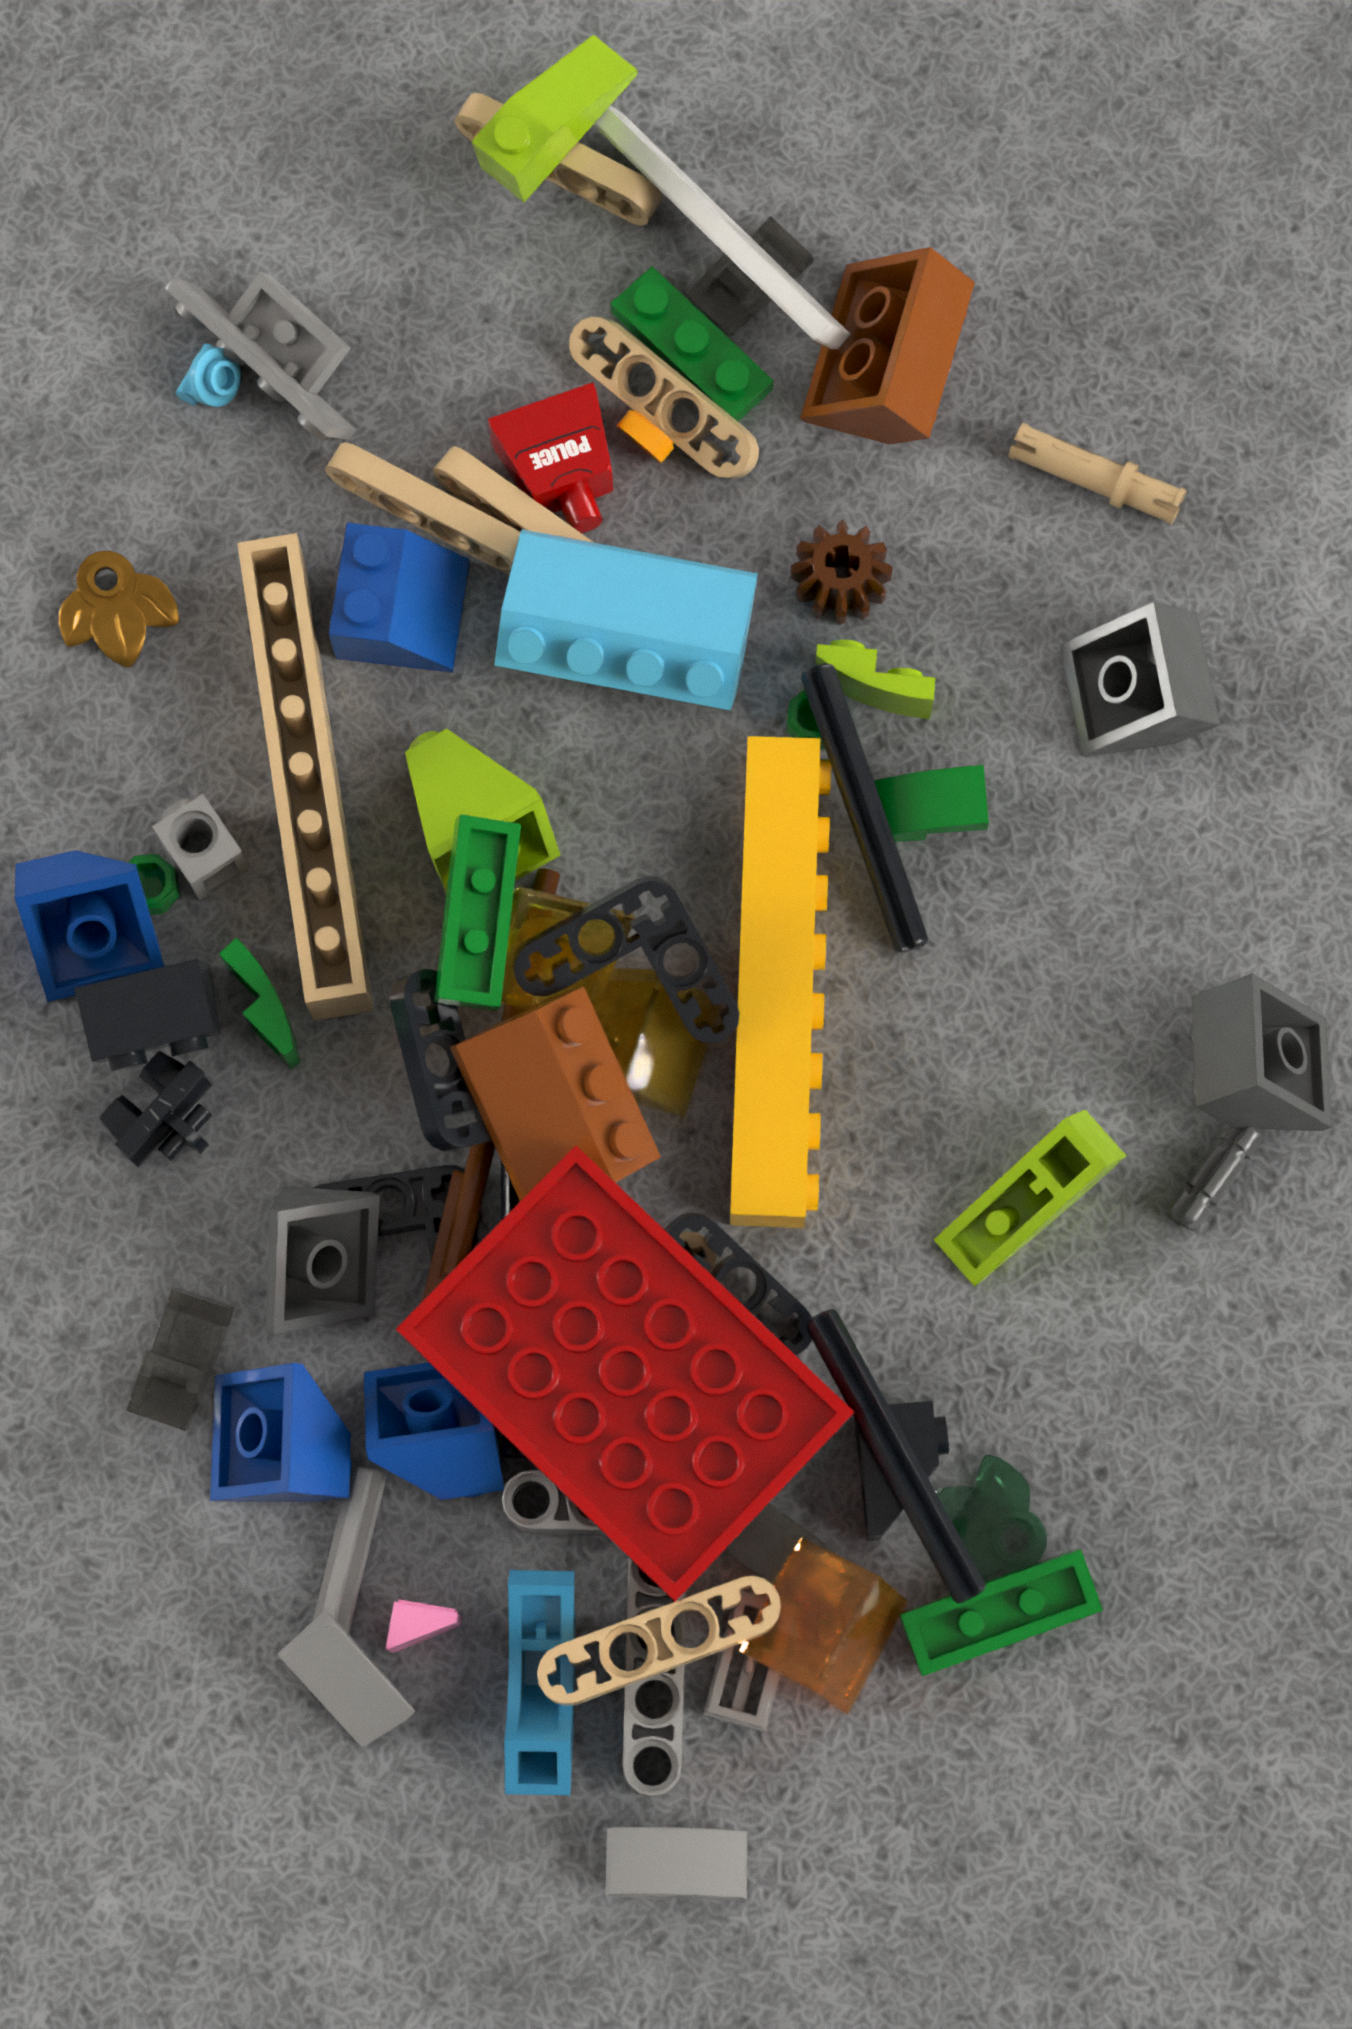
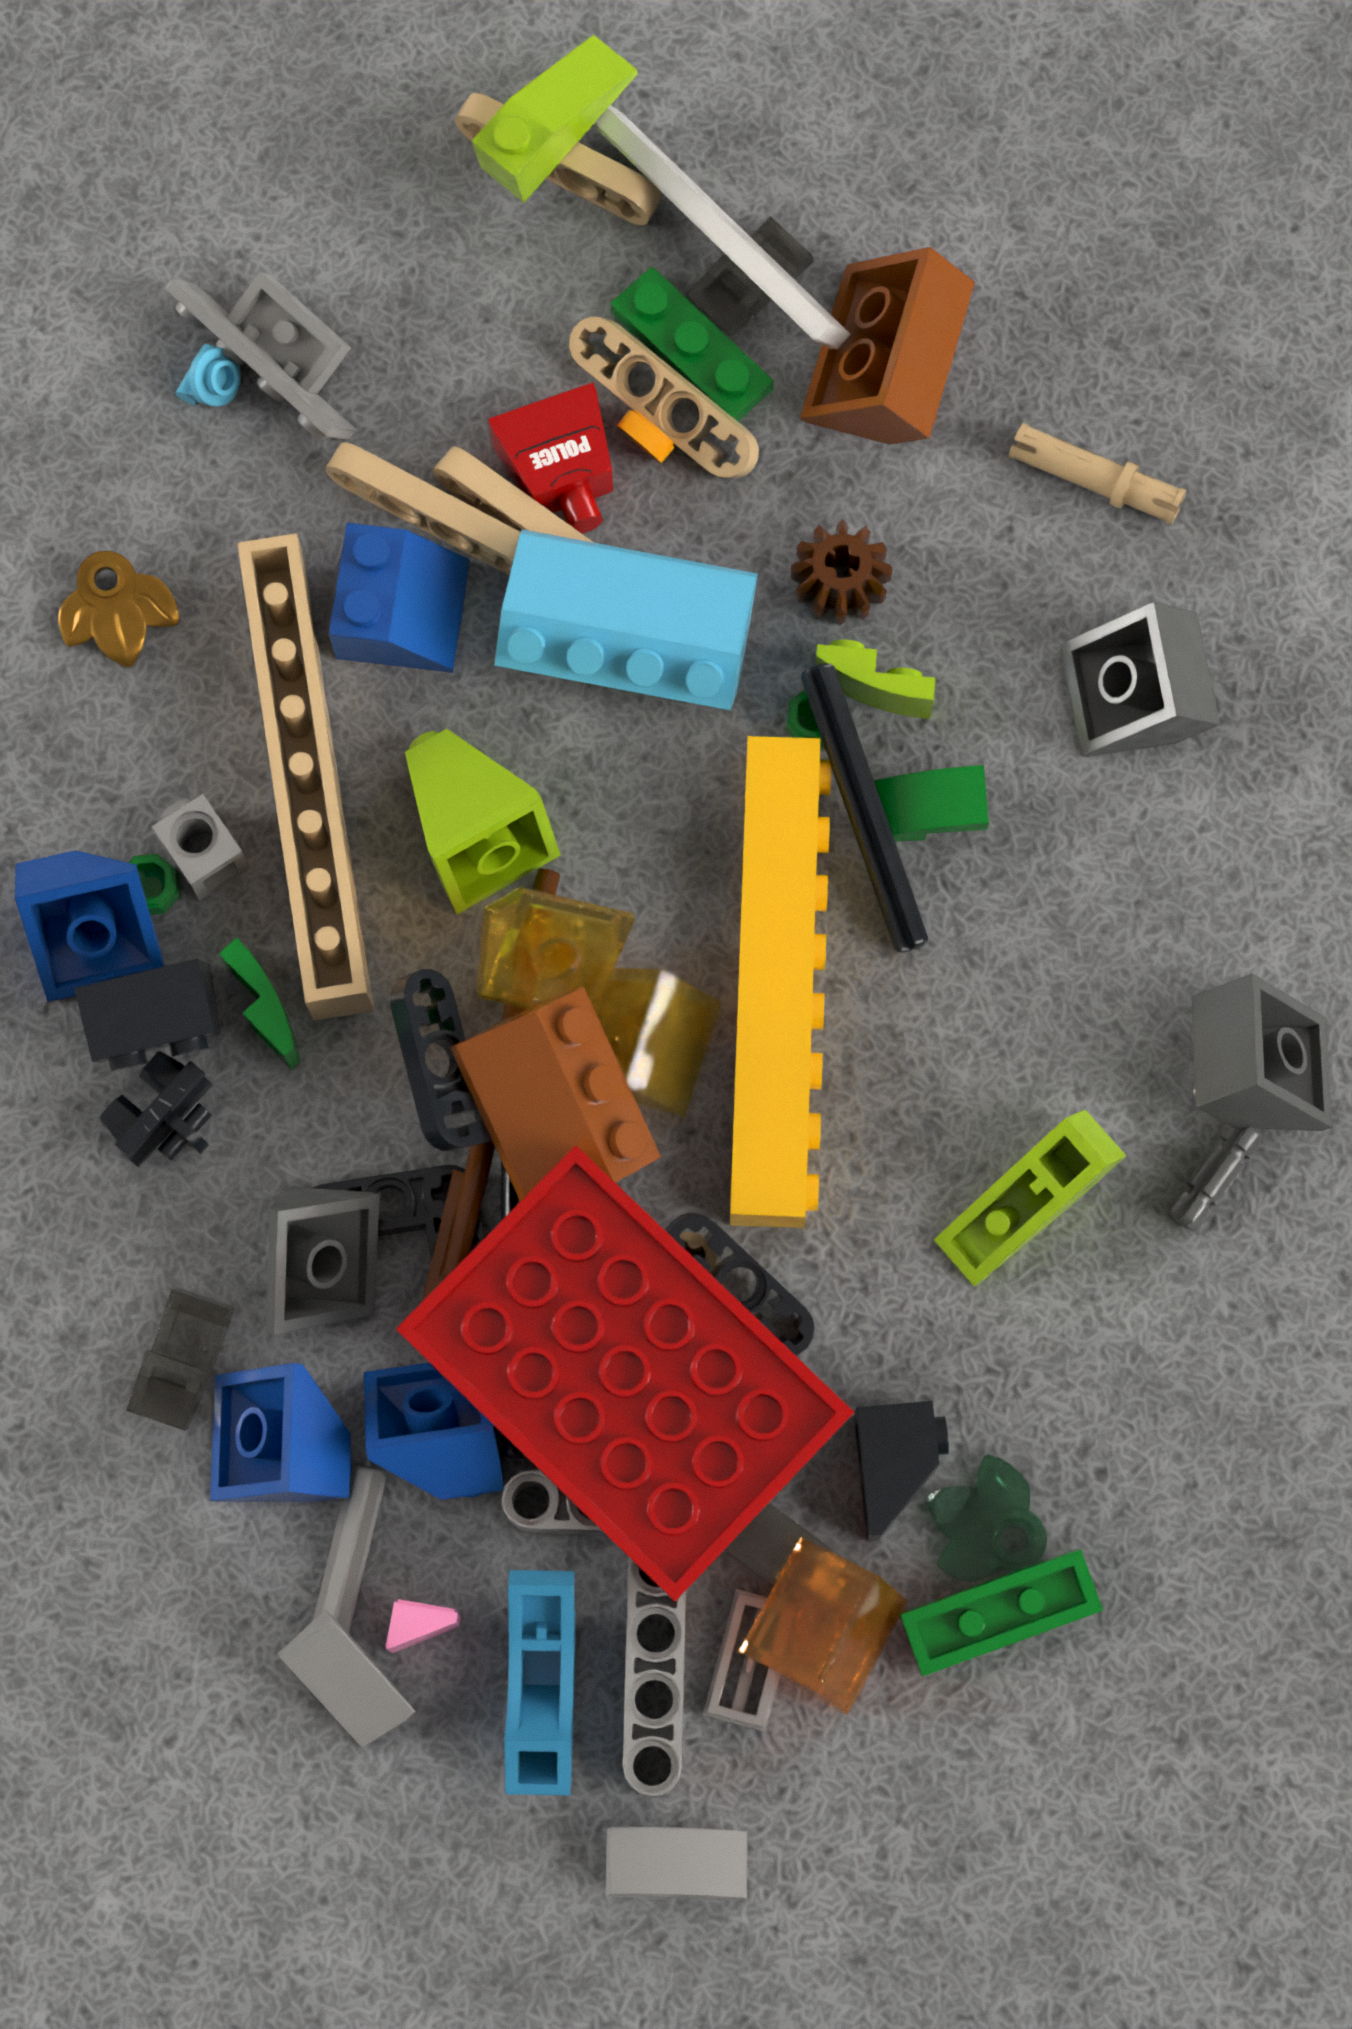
green plate [434,814,521,1011] -> none
black beam [513,876,740,1044] -> none
tan beam [537,1575,781,1706] -> none
black axle [807,1309,985,1604] -> none

